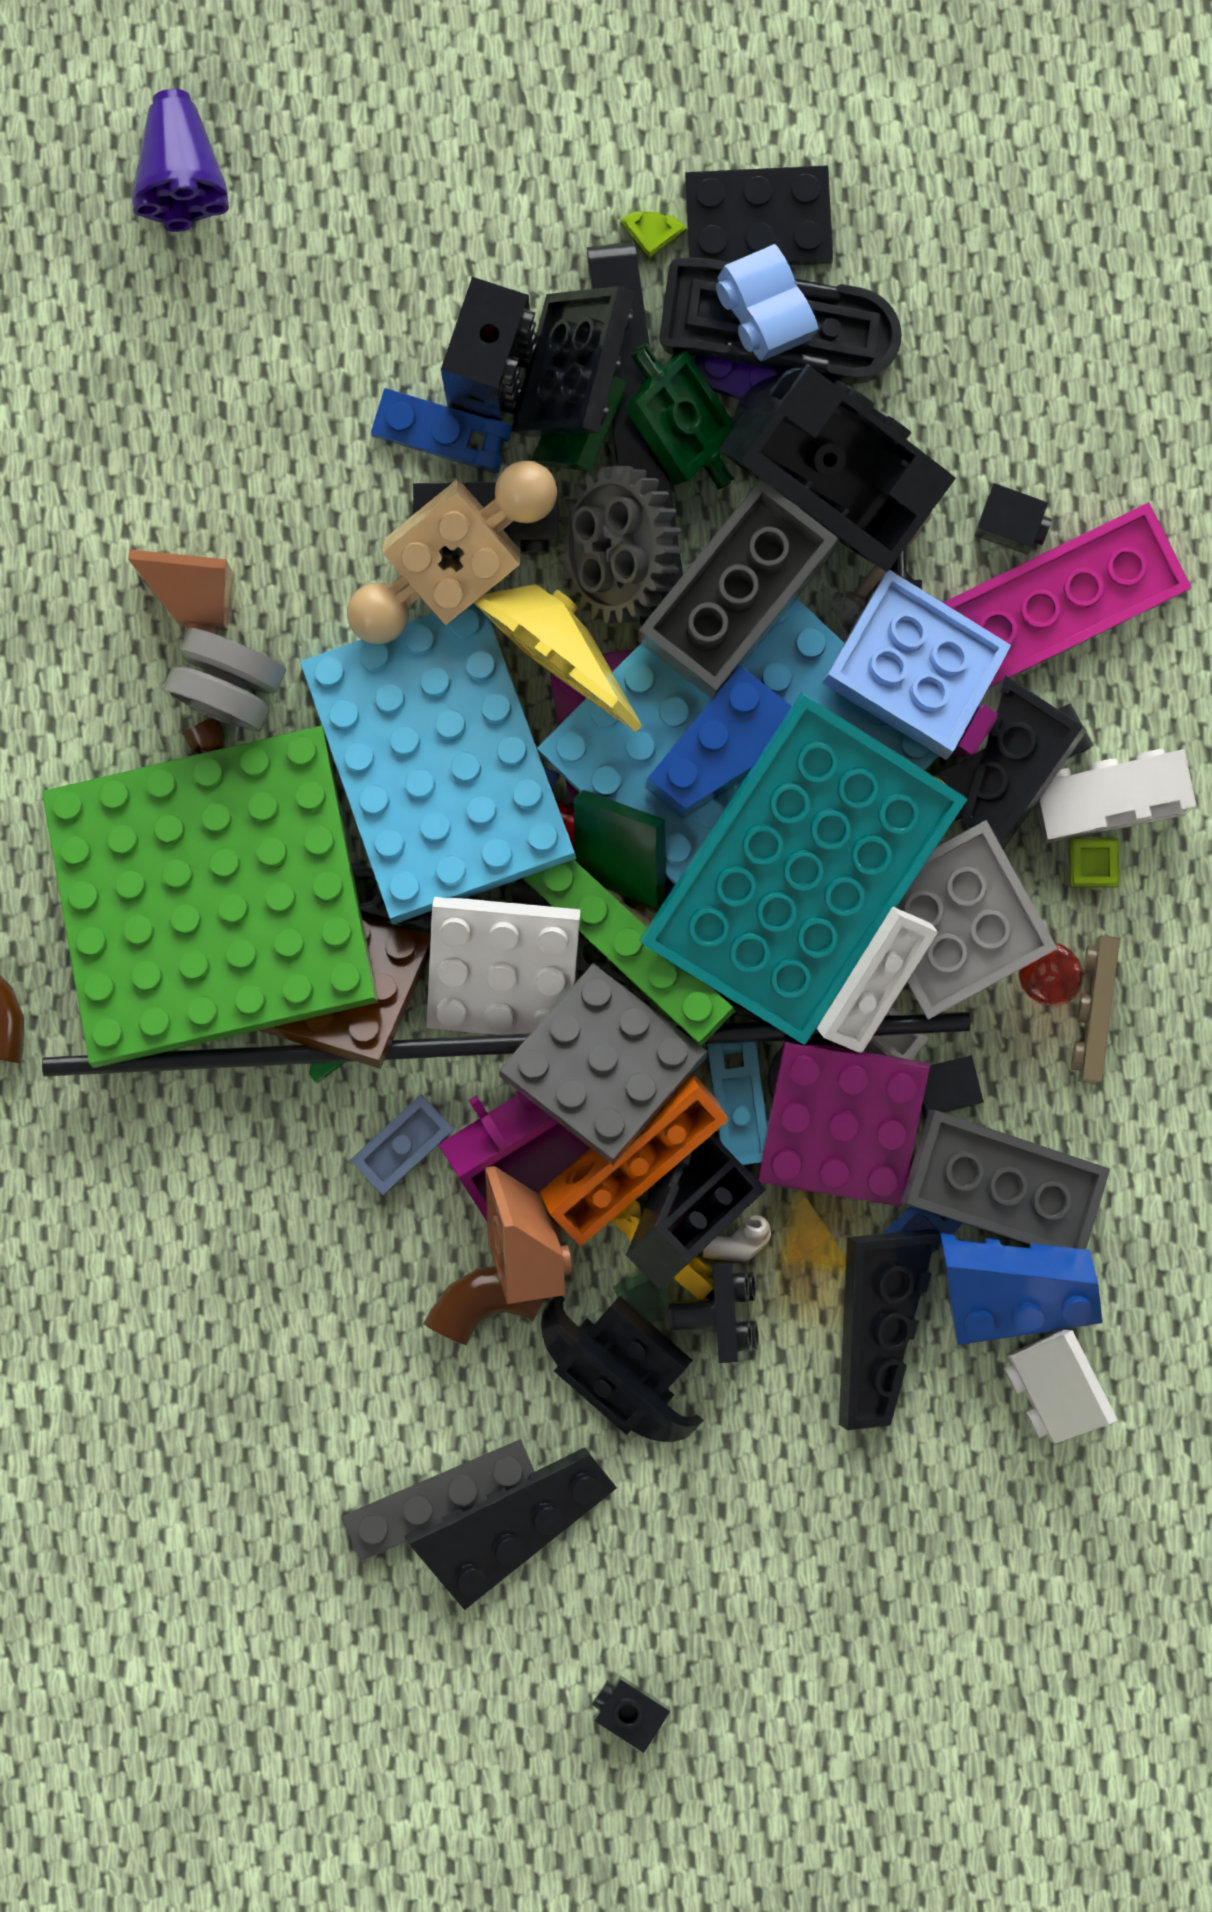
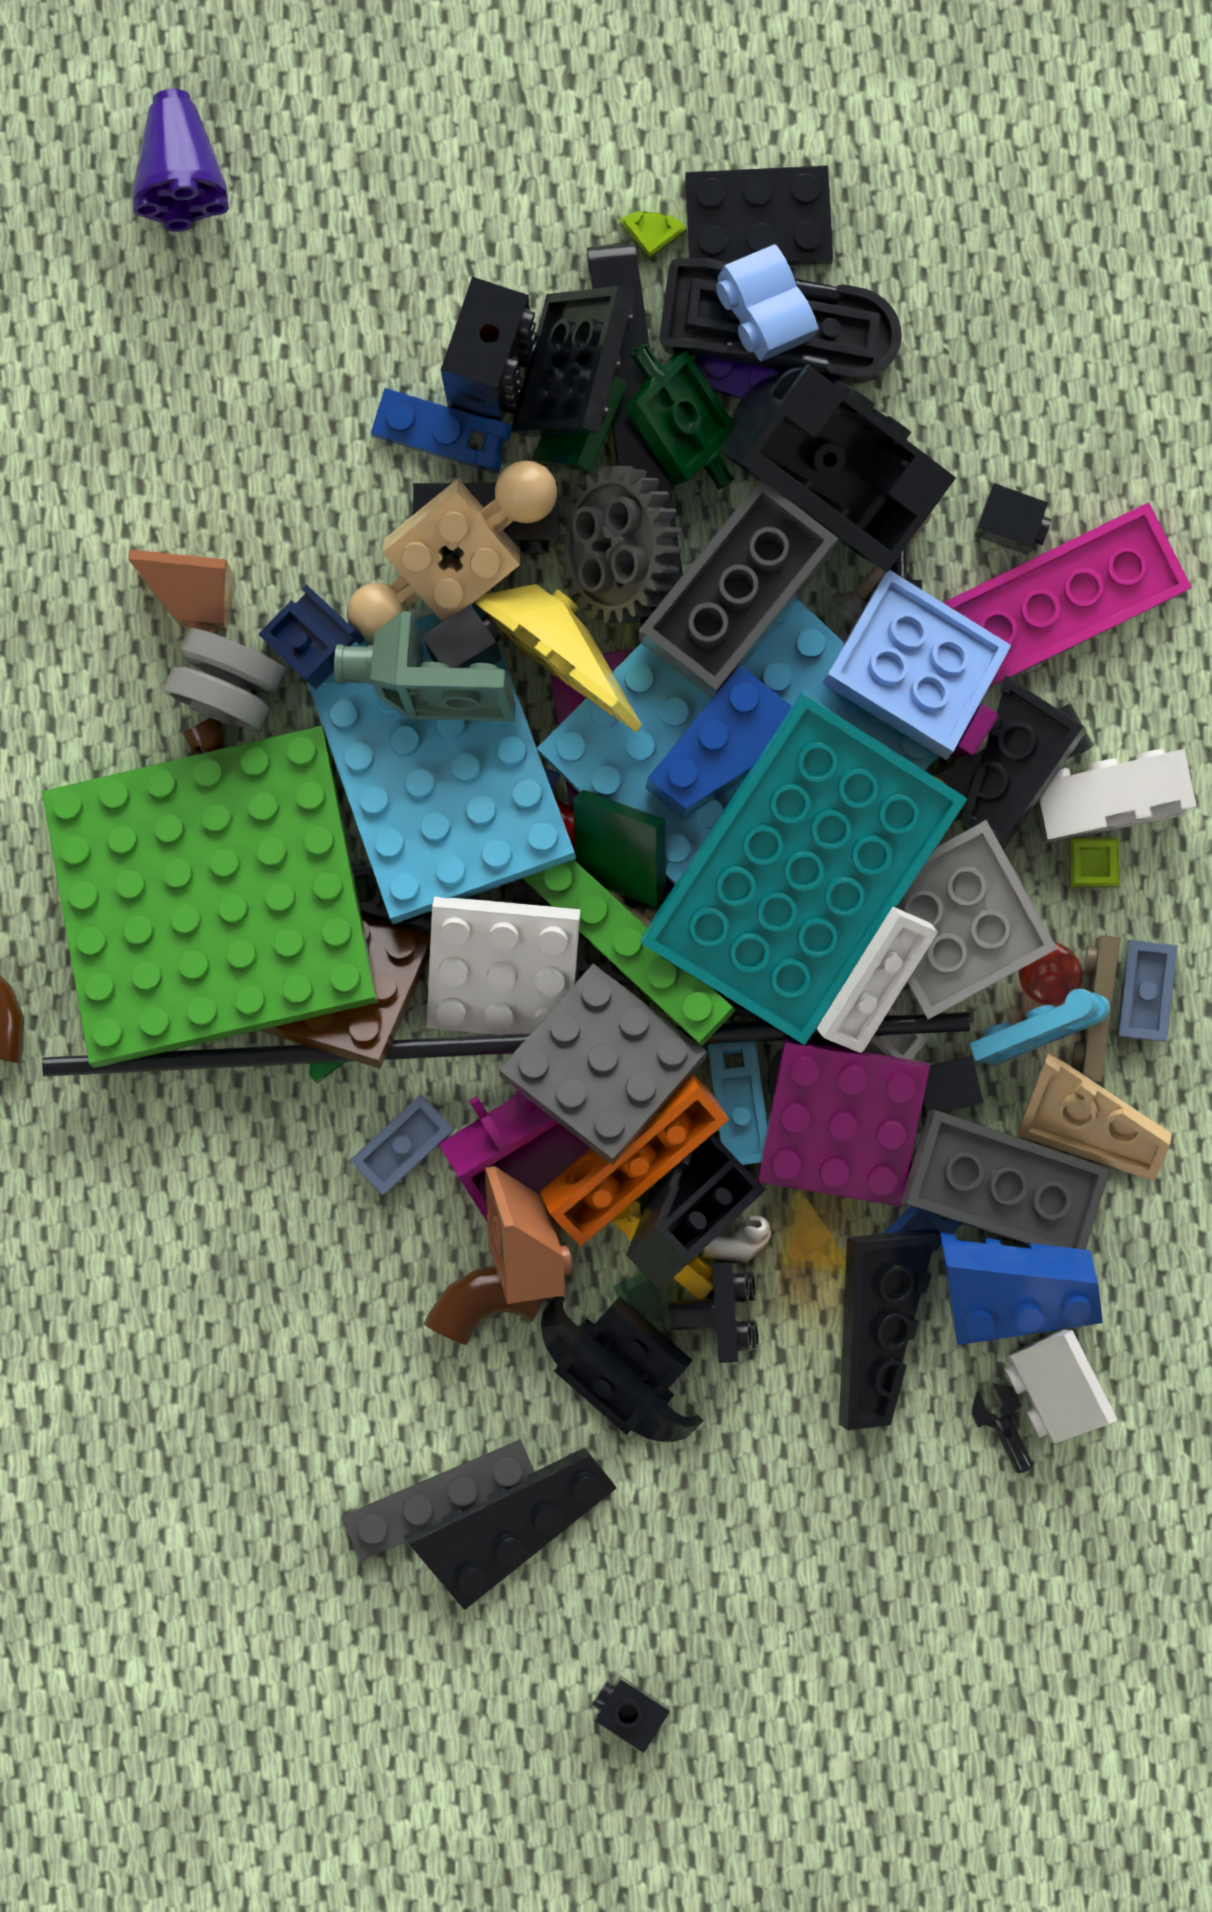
none -> dark blue plate [258,584,365,690]
none -> sand green plate [334,611,516,722]
none -> black brick [421,604,502,668]
none -> medium azure plate [970,989,1110,1066]
none -> black bar [971,1383,1033,1474]
none -> tan wing [1017,1051,1172,1181]
none -> sand blue plate [1117,940,1178,1042]

